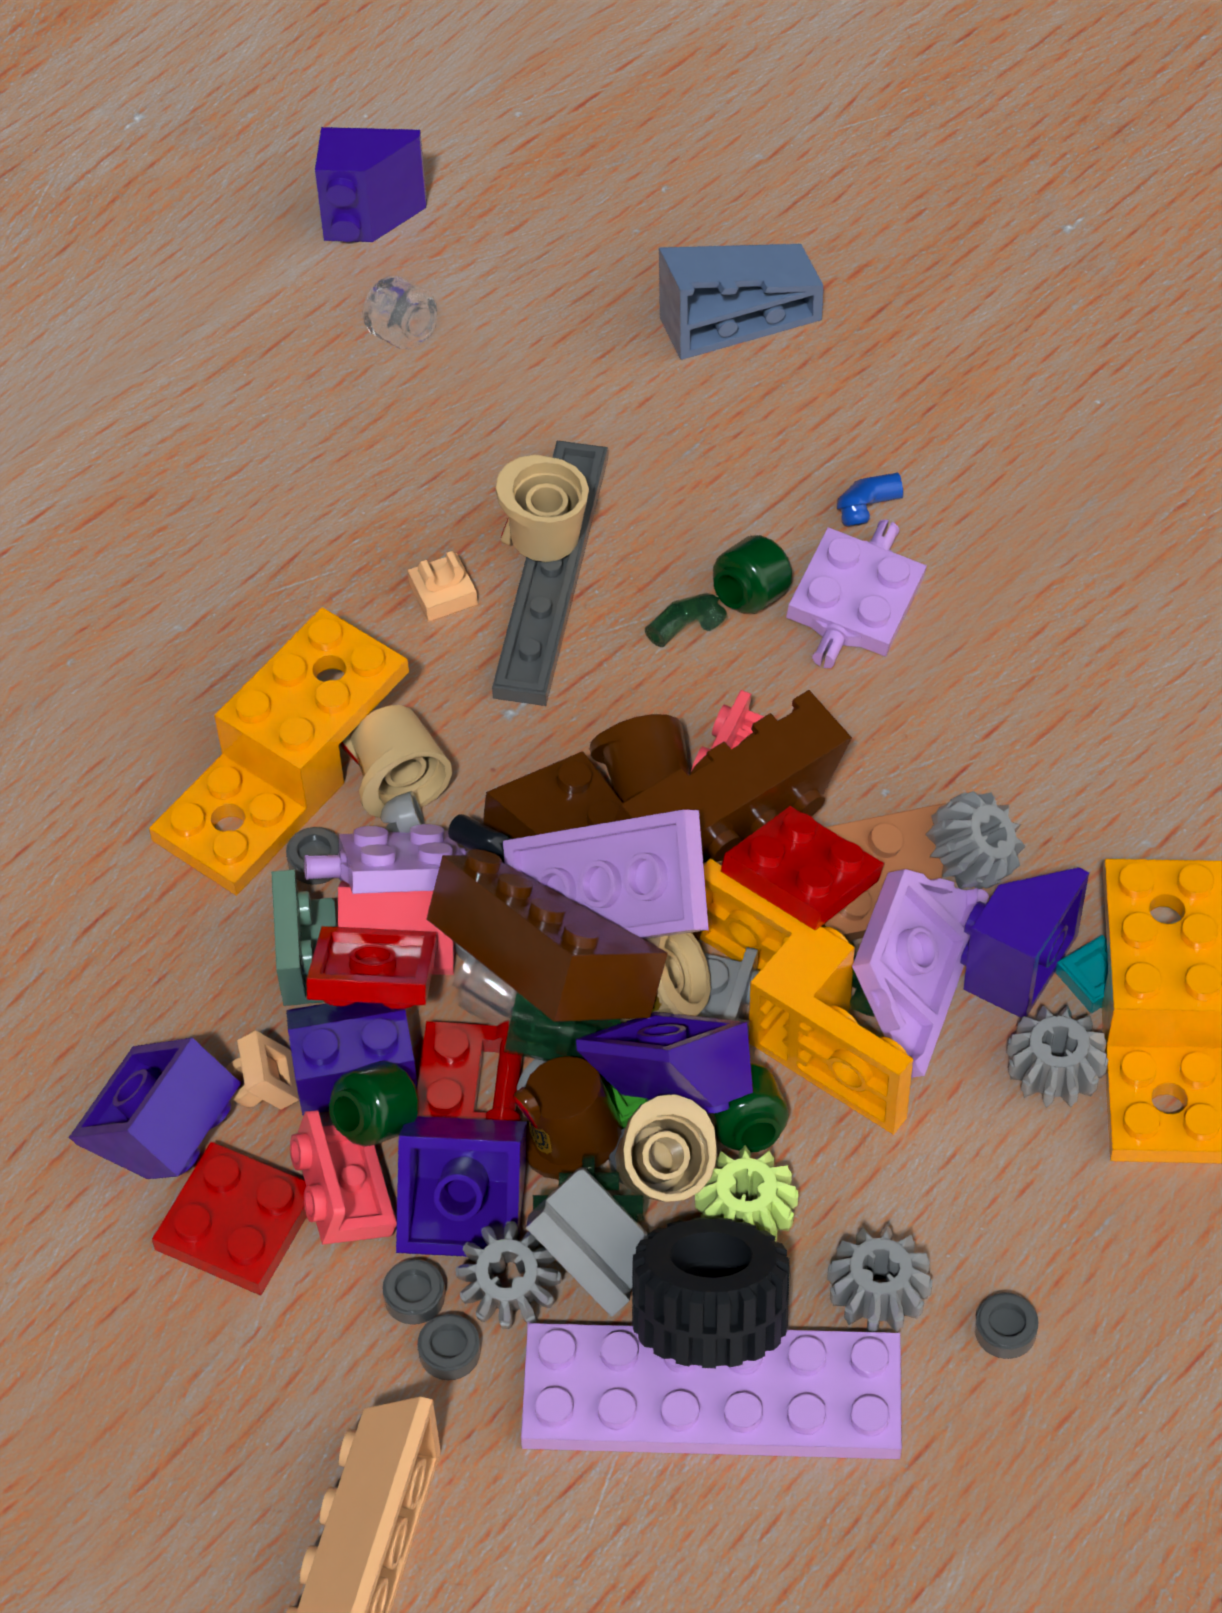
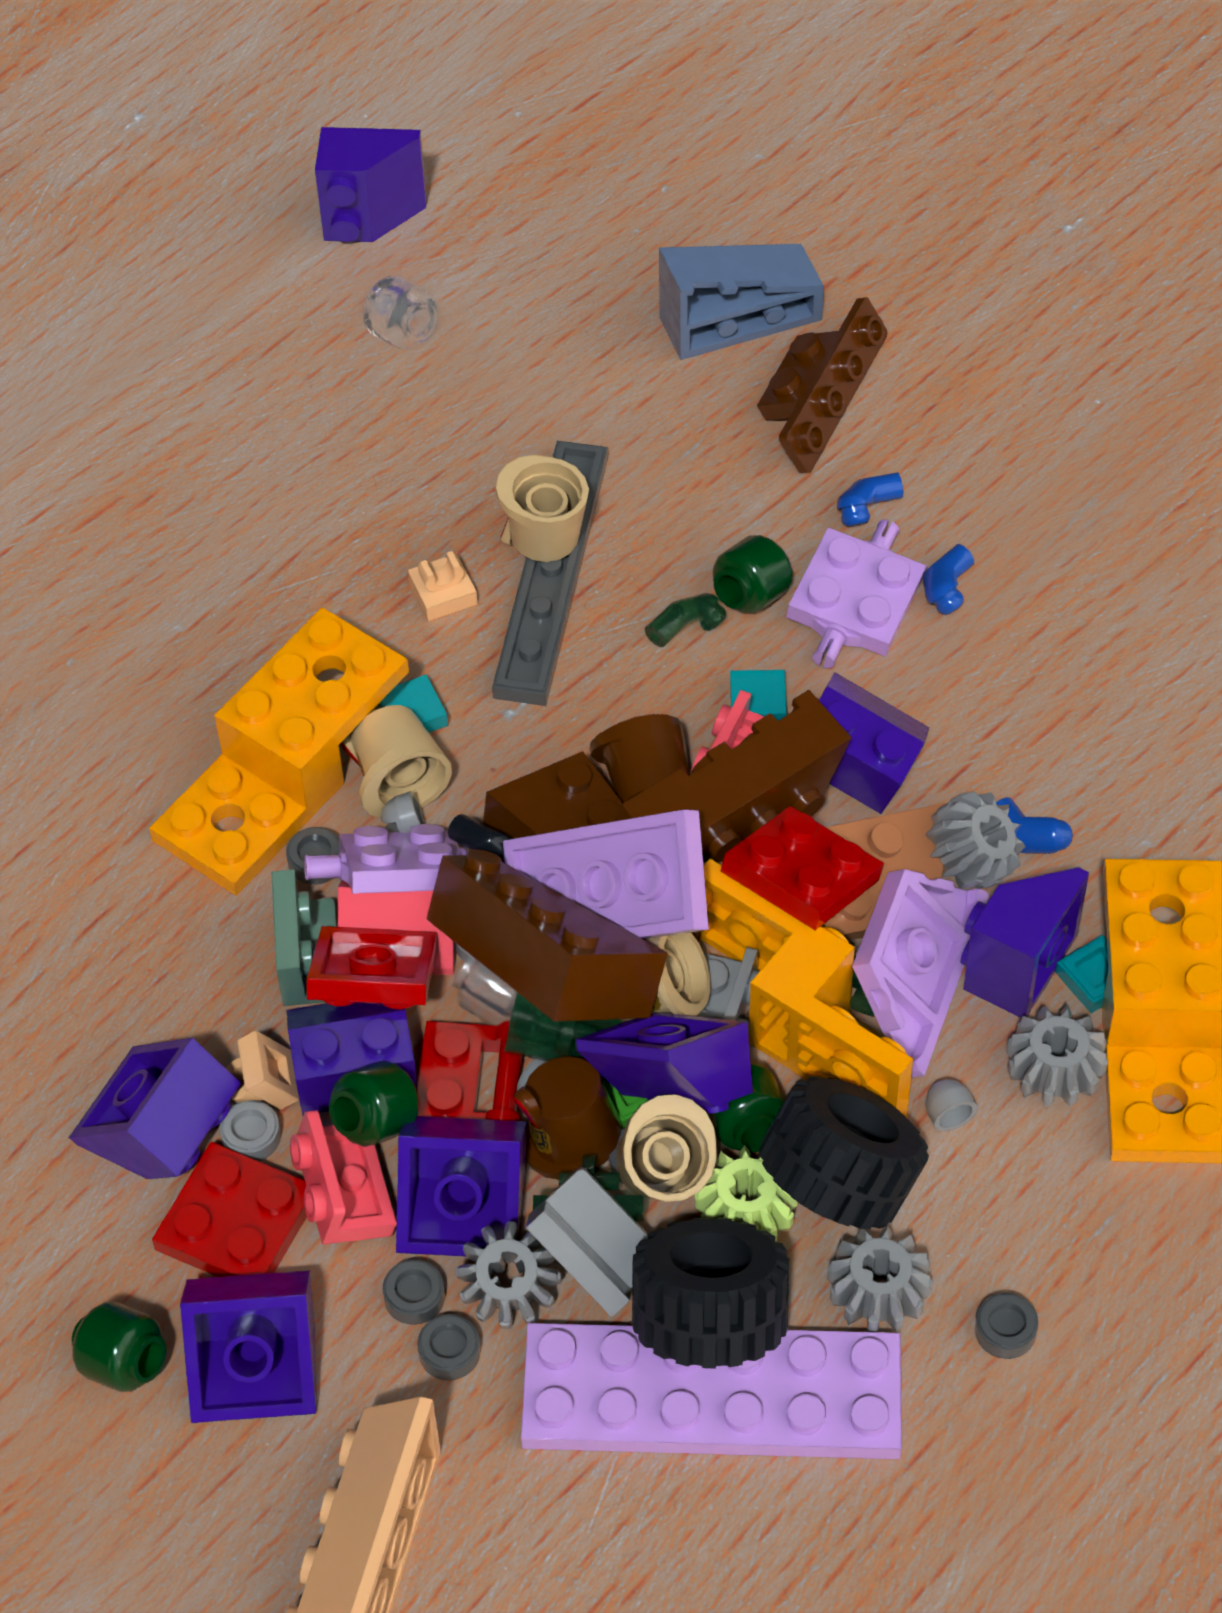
none -> dark green head [72,1302,166,1392]
none -> dark purple slope [180,1270,317,1423]
none -> light grey tile [219,1100,281,1161]
none -> teal tile [378,674,448,732]
none -> teal tile [730,670,787,721]
none -> reddish brown bracket [757,297,888,473]
none -> black tyre [759,1076,929,1229]
none -> dark purple slope [818,672,930,814]
none -> blue arm [923,544,974,615]
none -> light grey hinge [925,1079,978,1131]
none -> blue arm [996,797,1073,854]

